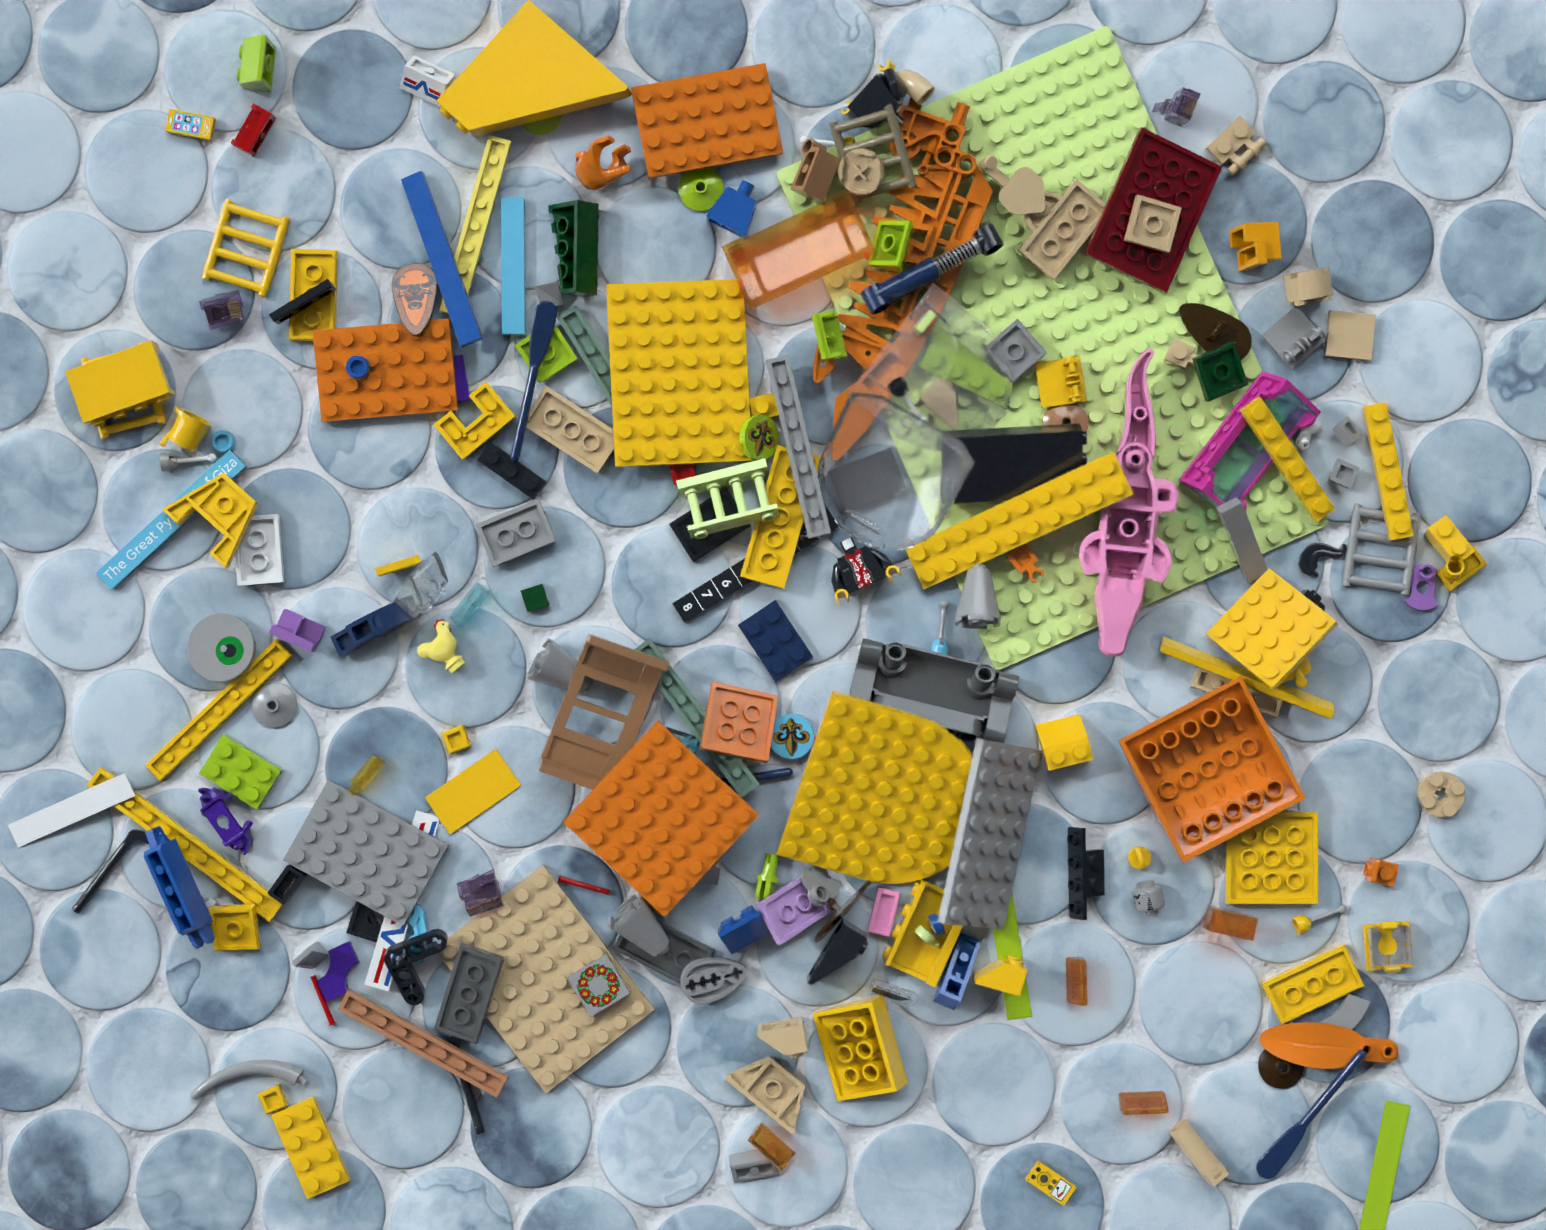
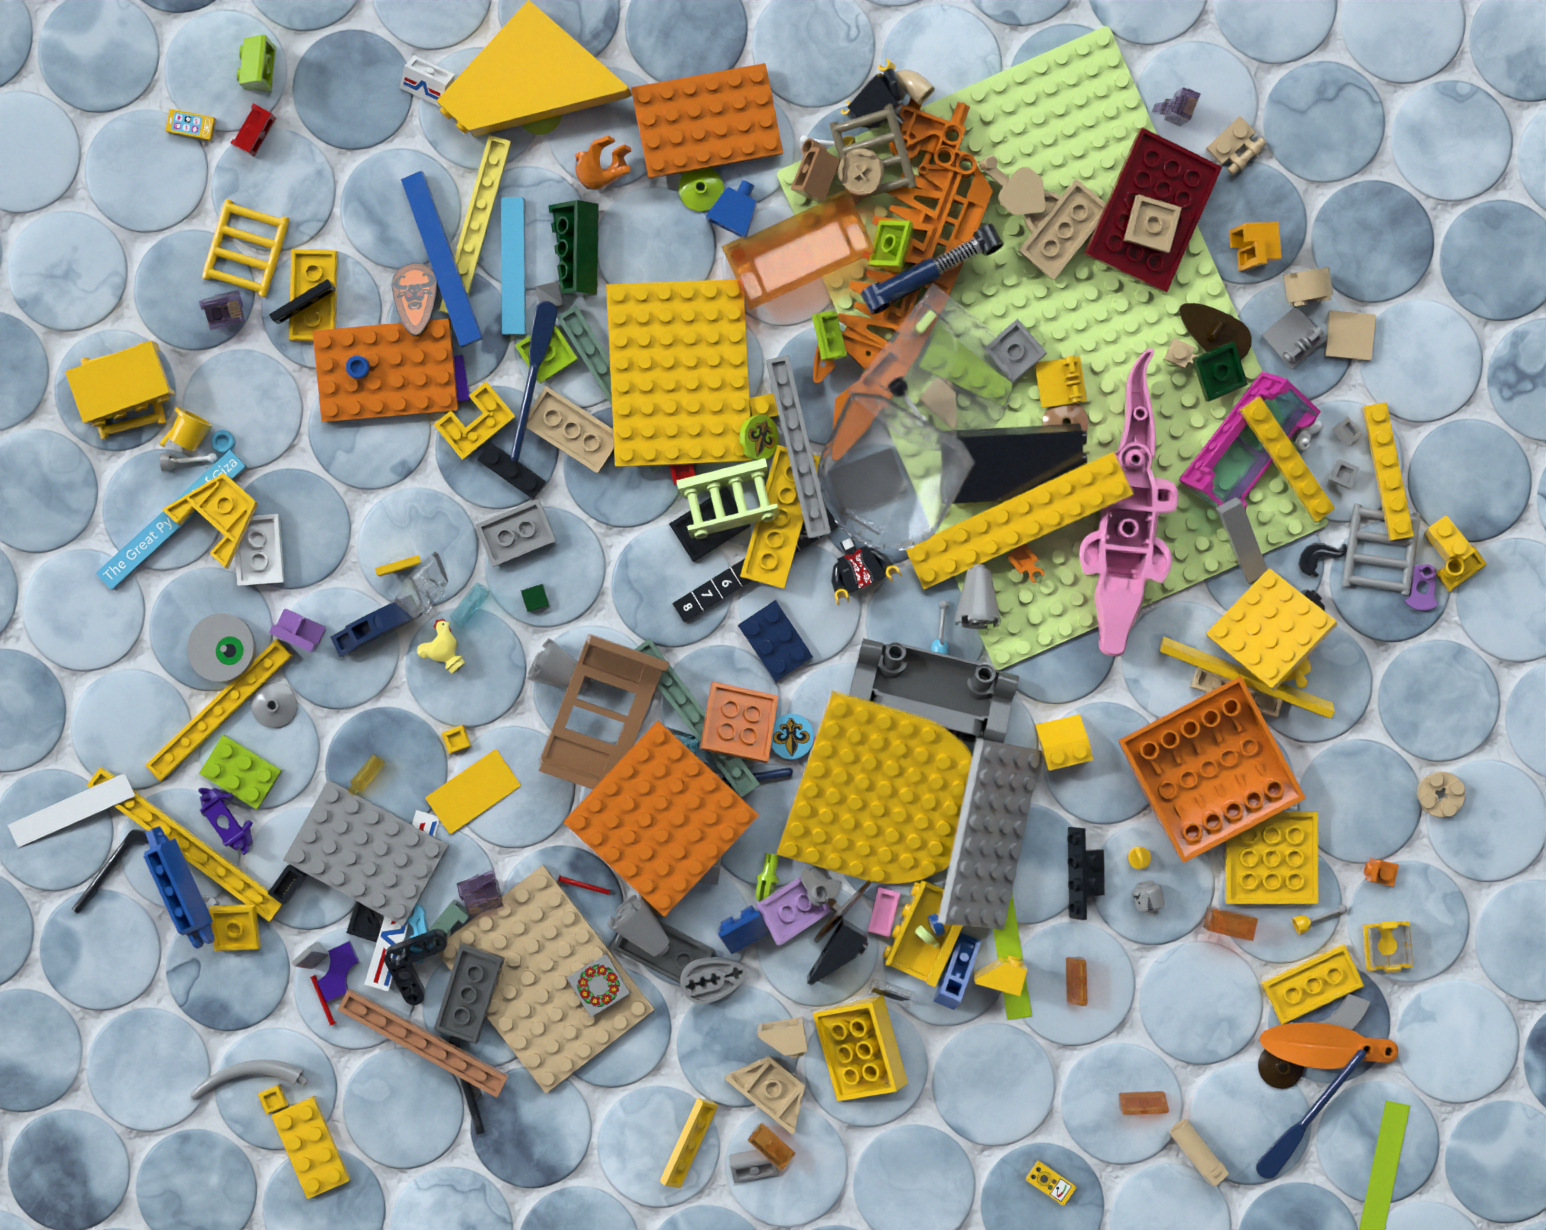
none -> sand green leg [429,899,472,943]
none -> yellow plate [660,1098,718,1188]

